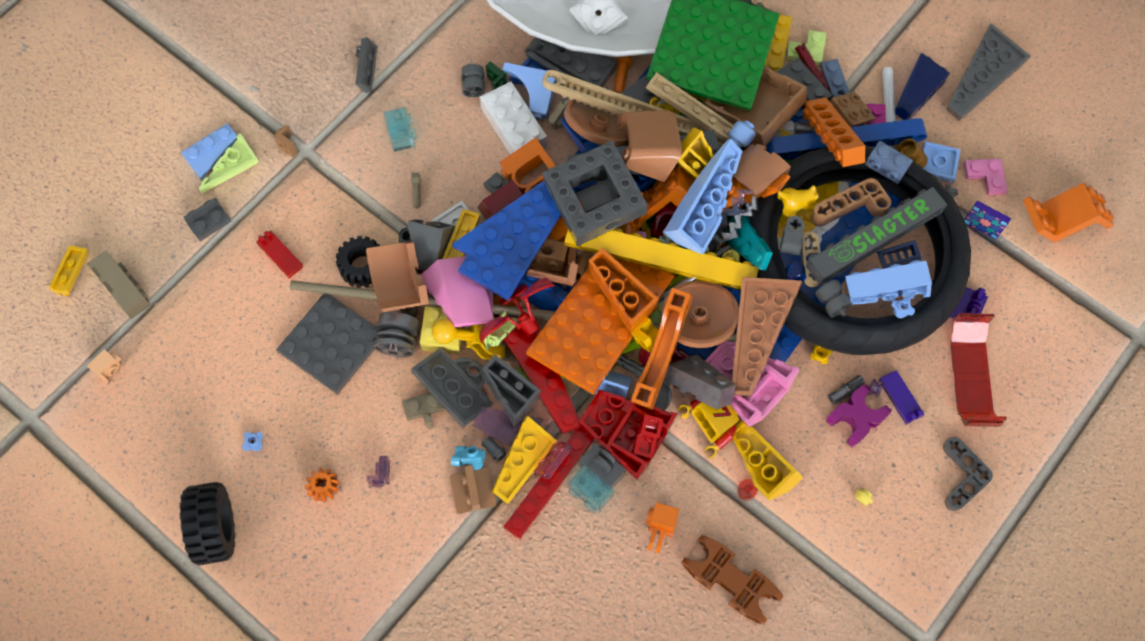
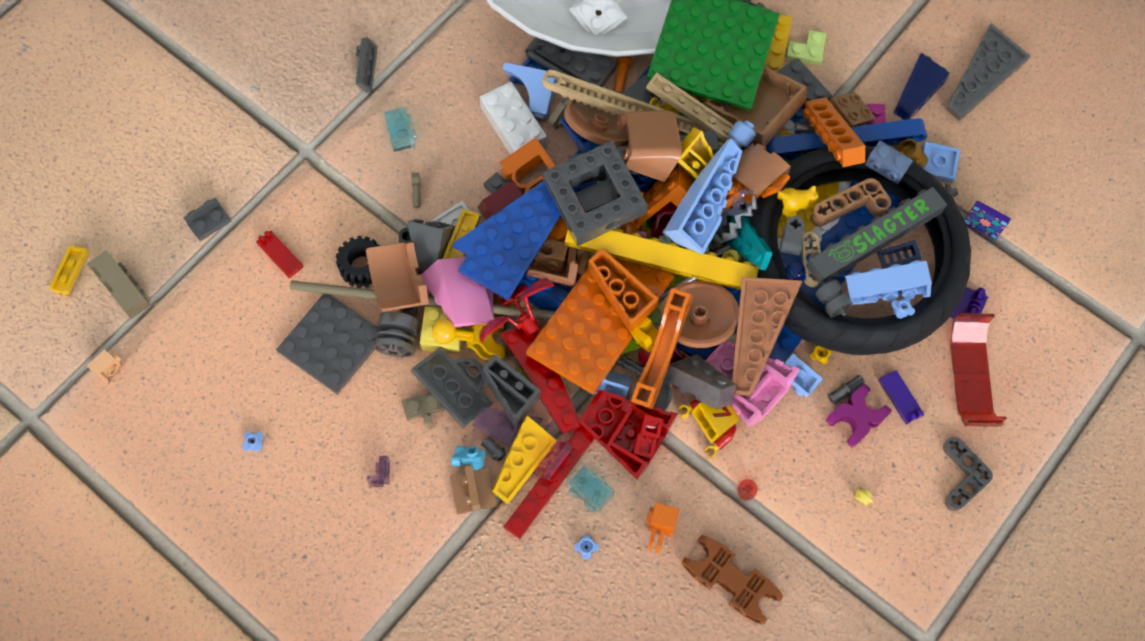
black tyre [179,482,235,566] -> none
light blue wing [181,123,237,181] -> none
yellowish green wing [199,133,259,194] -> none
medium nougat bracket [273,125,298,157] -> none
orange gear [305,467,340,502] -> none
dark grey wheel [461,64,485,98] -> none
yellowish green hinge [484,311,518,349] -> none
dark green bracket [485,61,507,90] -> none
dark grey brick [579,444,626,492] -> none
yellow wedge [733,420,803,501] -> none
dark red pin [795,43,830,90] -> none
sand blue plate [820,59,851,99] -> none
clear purple bush [868,378,883,398] -> none
white axle [882,67,895,122] -> none
bright pink plate [963,159,1007,195] -> none
orange bracket [1023,183,1114,242] -> none
none -> light blue plate [574,535,599,560]
none -> light blue bracket [784,353,824,397]

